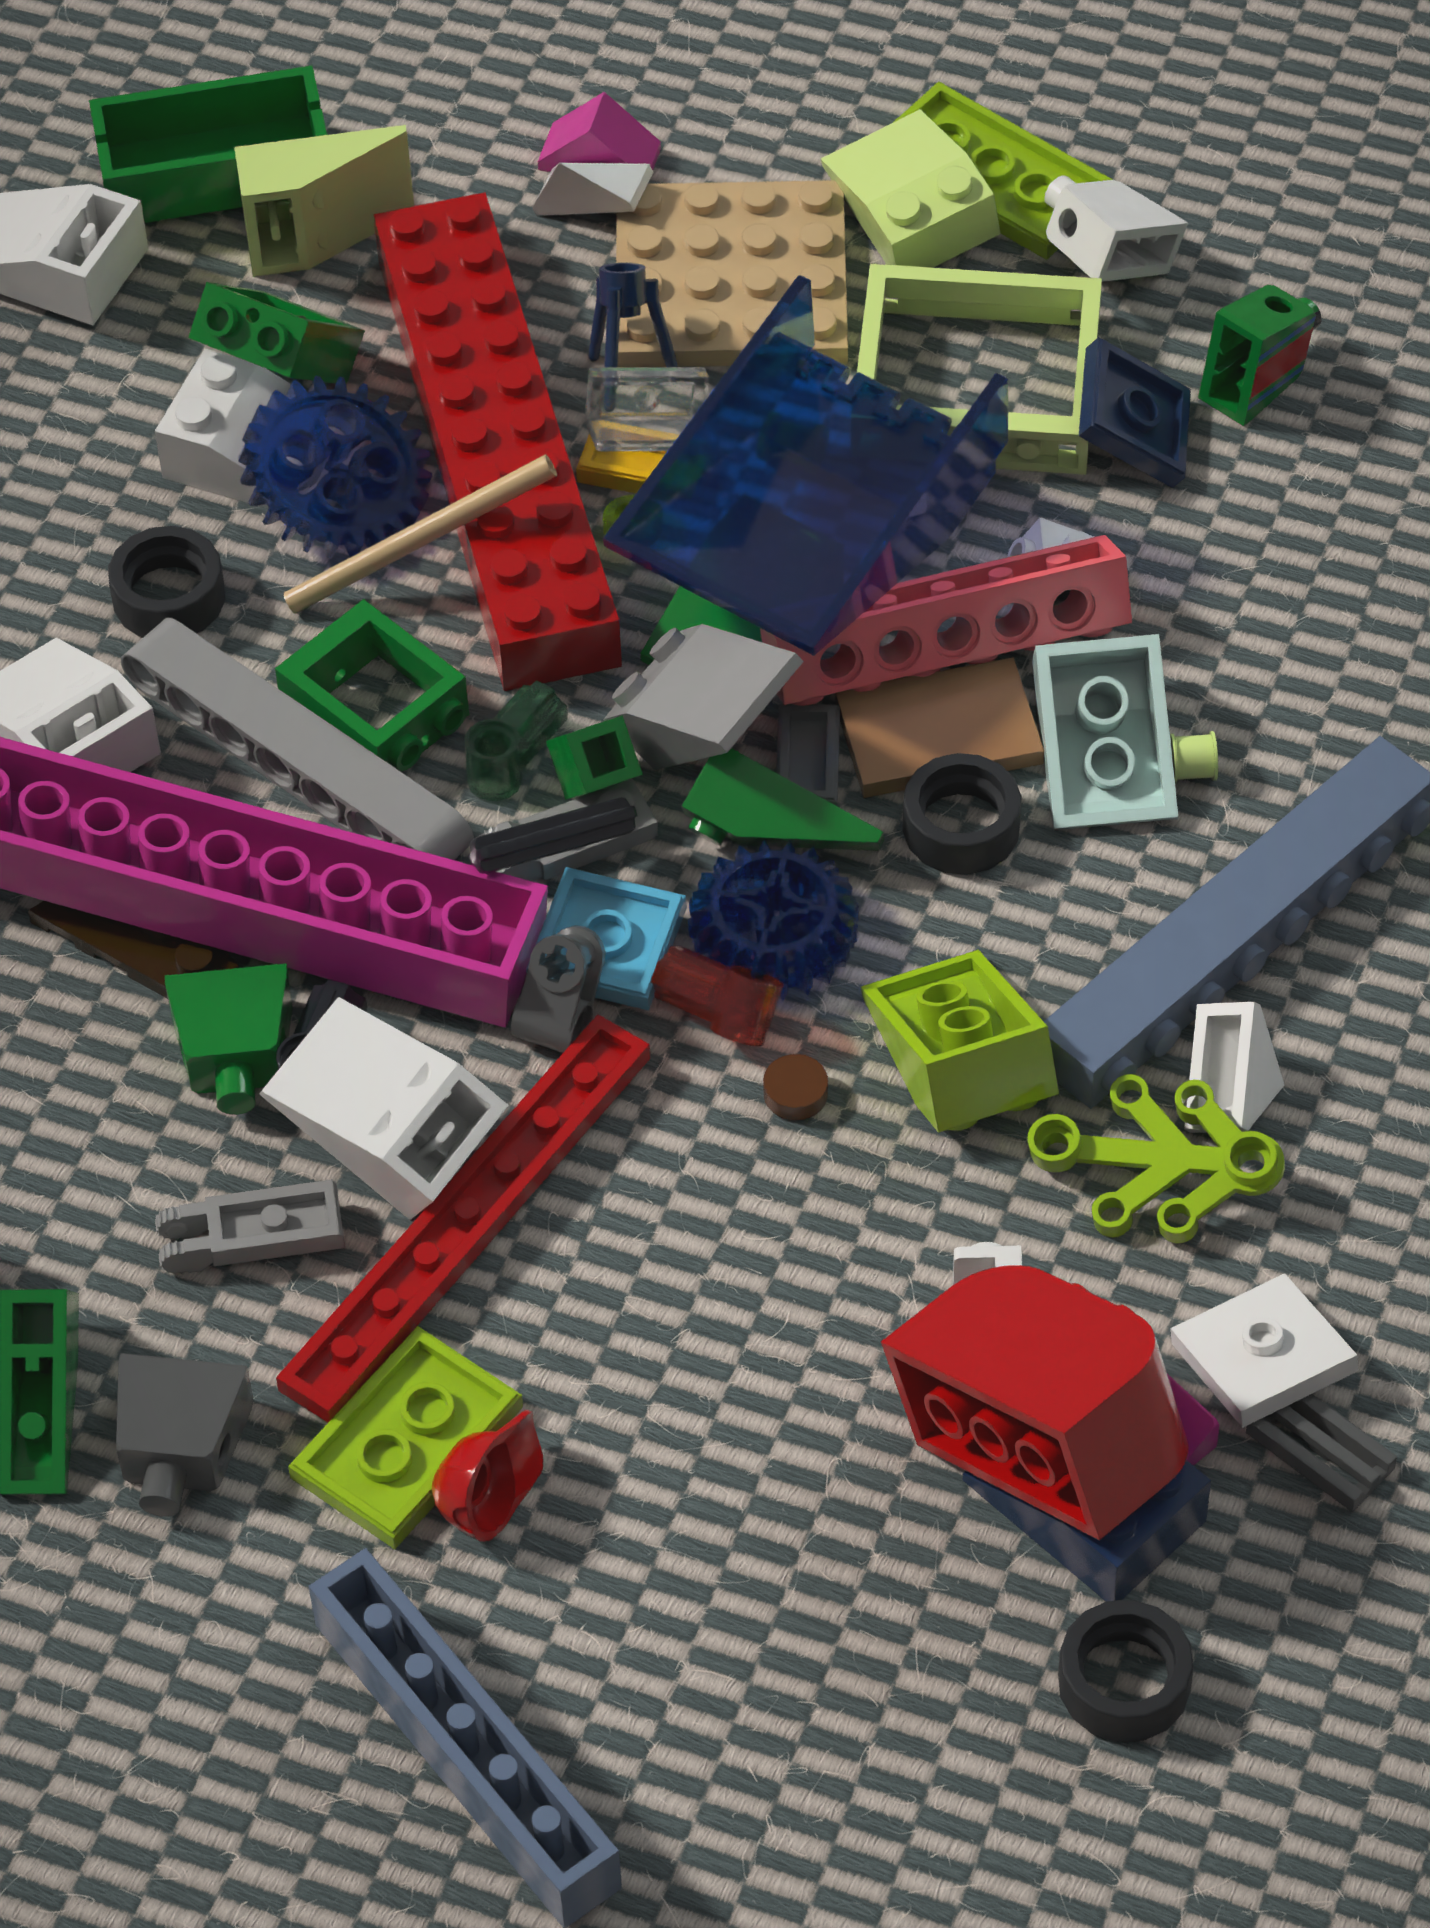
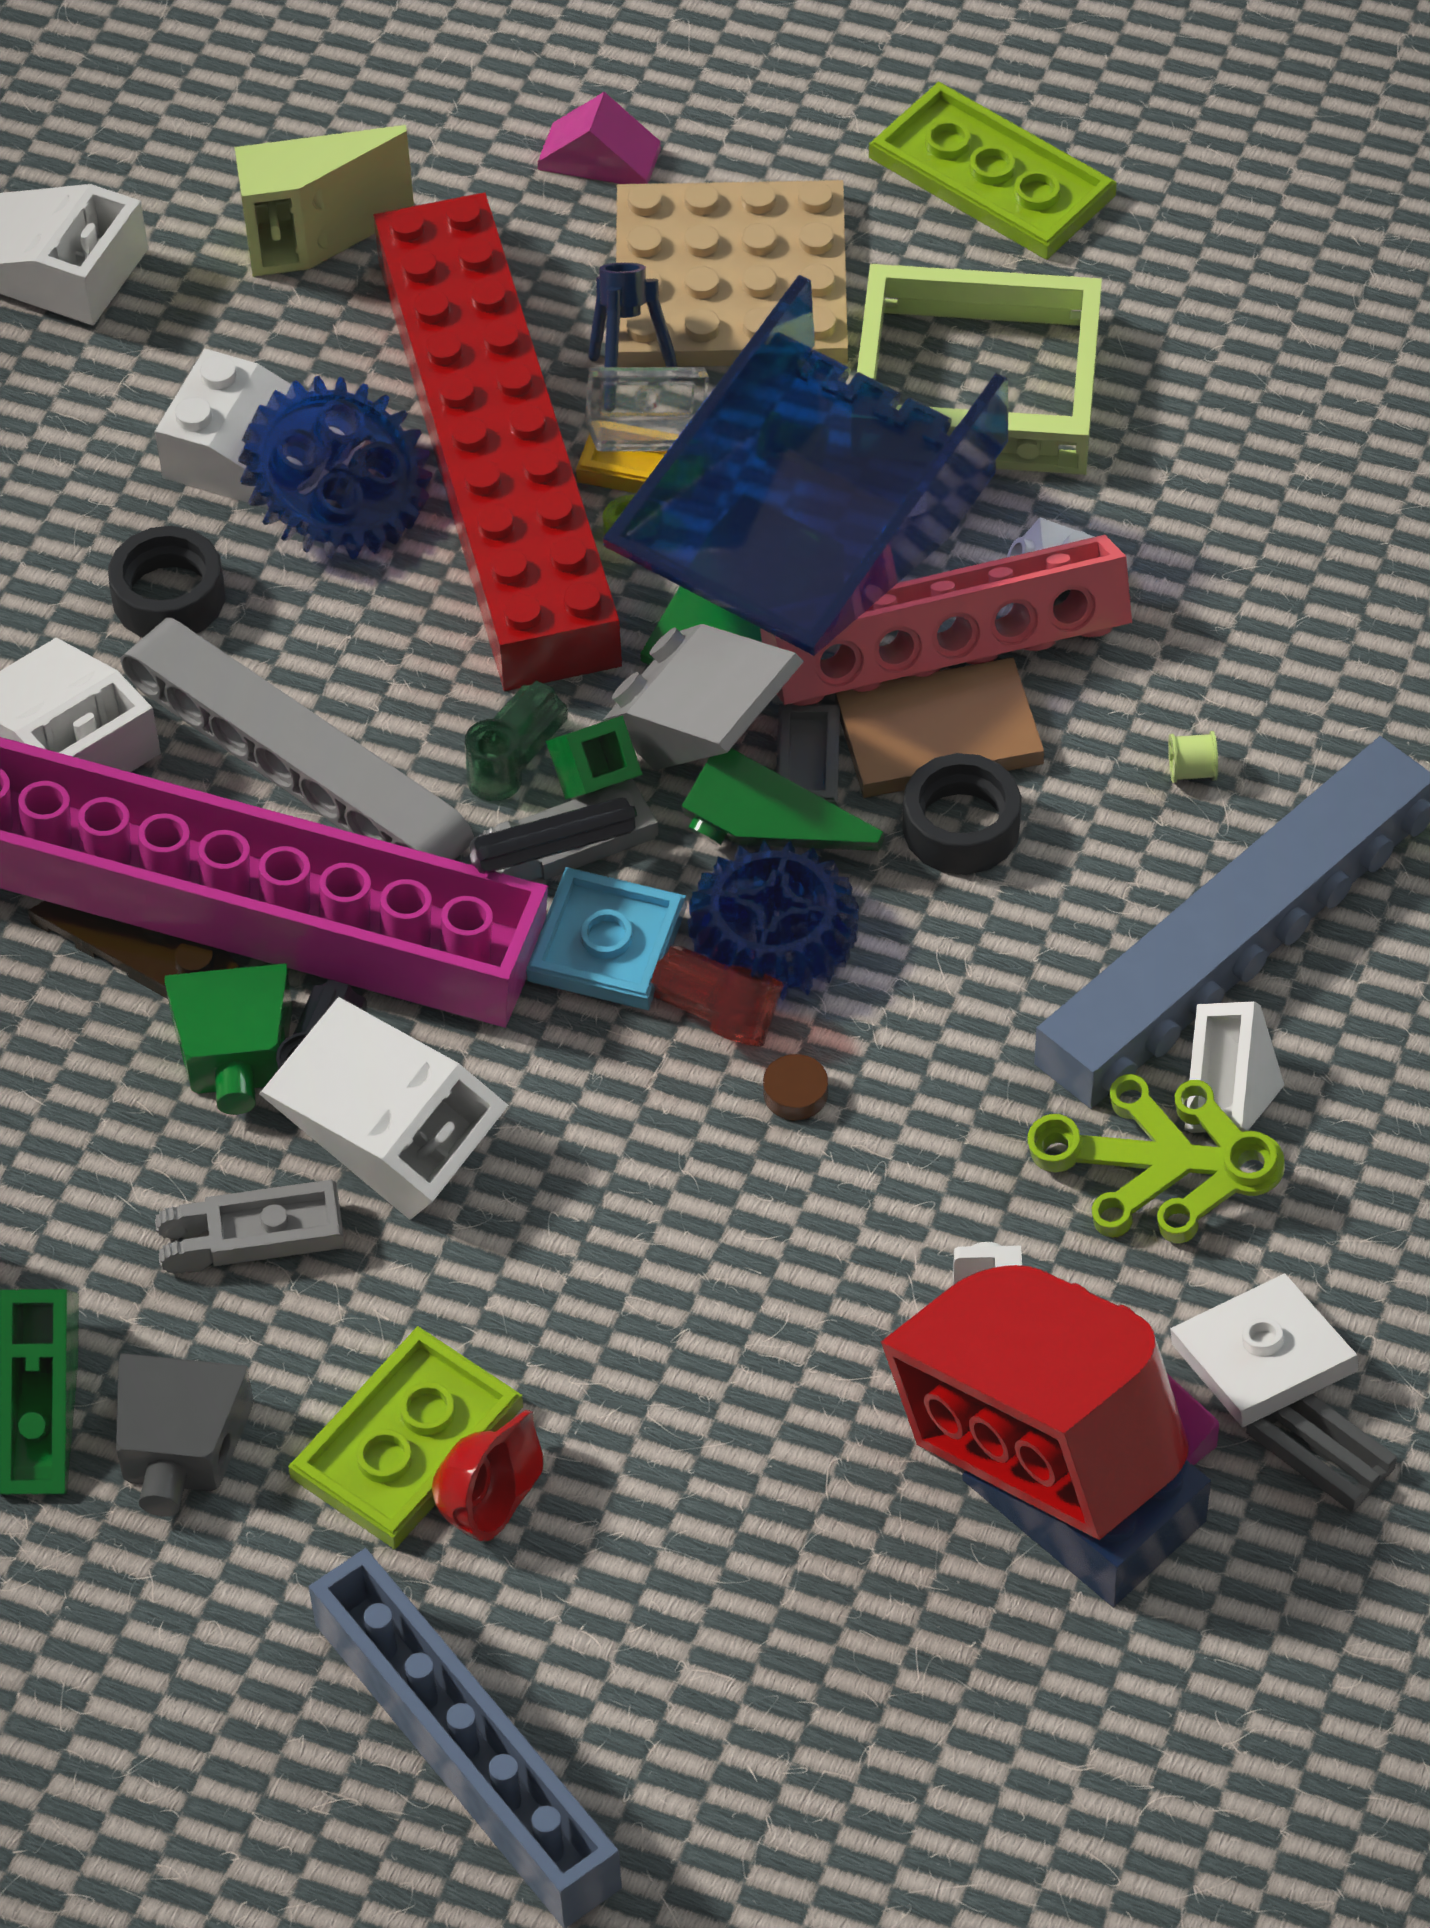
green piece [89,65,327,223] -> none
green window [188,282,365,385] -> none
green window [275,599,470,771] -> none
red plate [276,1014,651,1423] -> none
tan piece [284,454,557,614] -> none
dark grey piece [511,925,606,1053] -> none
white slope [532,163,653,216] -> none
yellowish green slope [821,109,1000,268] -> none
lime slope [860,950,1059,1133] -> none
light aqua slope [1032,634,1179,830] -> none
white torso [1044,176,1188,282] -> none
black tyre [1058,1600,1194,1742] -> none
dark blue plate [1079,337,1191,488] -> none
green torso [1198,285,1322,426] -> none

